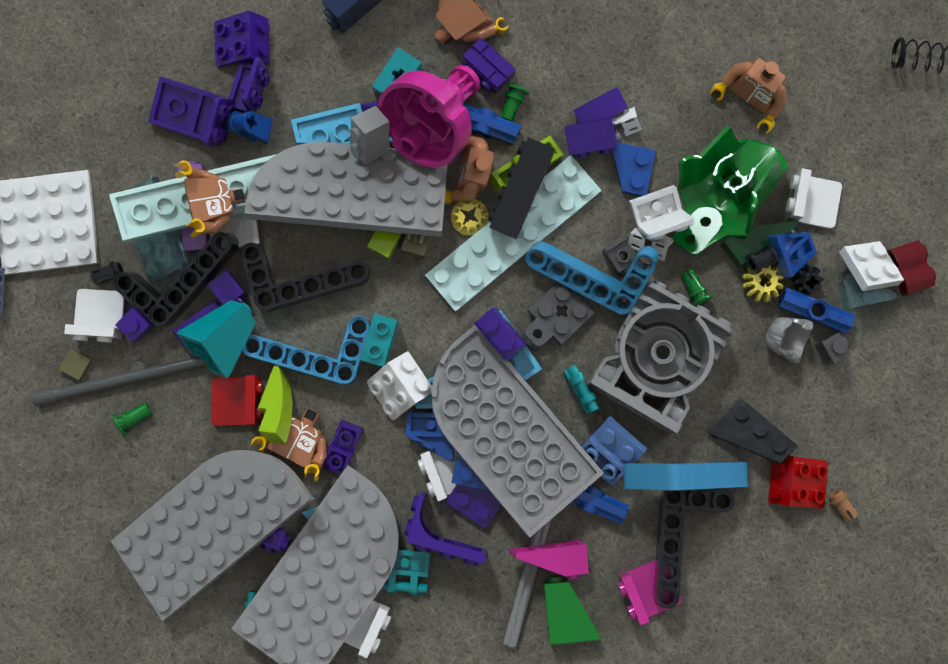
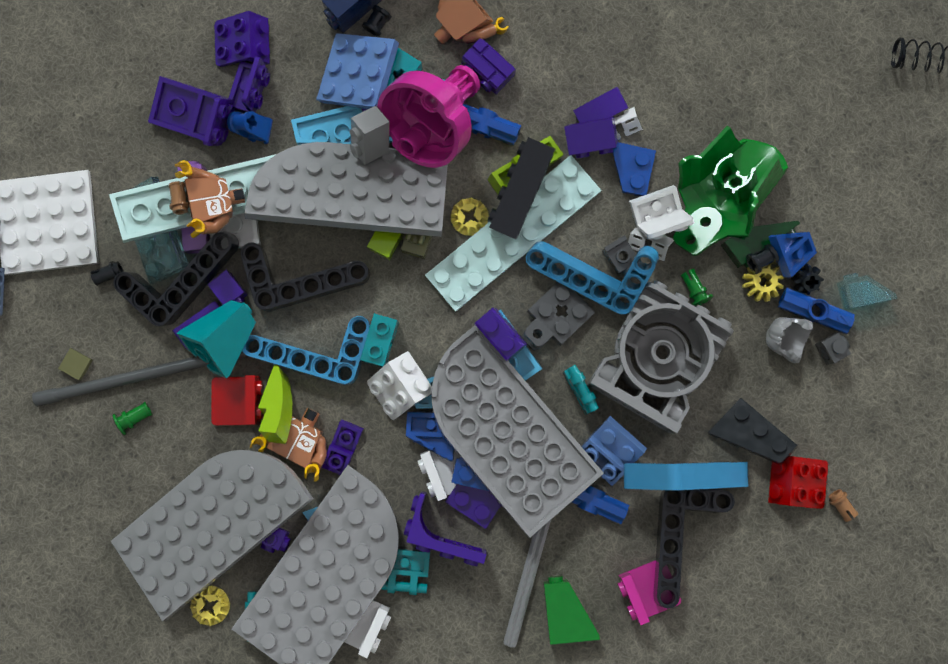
white bracket [64,289,125,343] -> none
dark purple brick [115,308,155,342] -> none
nougat torso [444,136,494,204] -> none
green pin [500,84,529,122] -> none
dark pink slope [508,540,589,579] -> none
nougat torso [710,58,787,134] -> none
white bracket [786,168,842,229] -> none
white plate [839,241,904,291] -> none
dark red brick [887,240,936,296] -> none
none -> medium nougat pin [169,181,189,215]
none -> light yellow gear [190,586,230,626]
none -> medium blue plate [317,33,399,109]
none -> black bush [362,5,392,37]

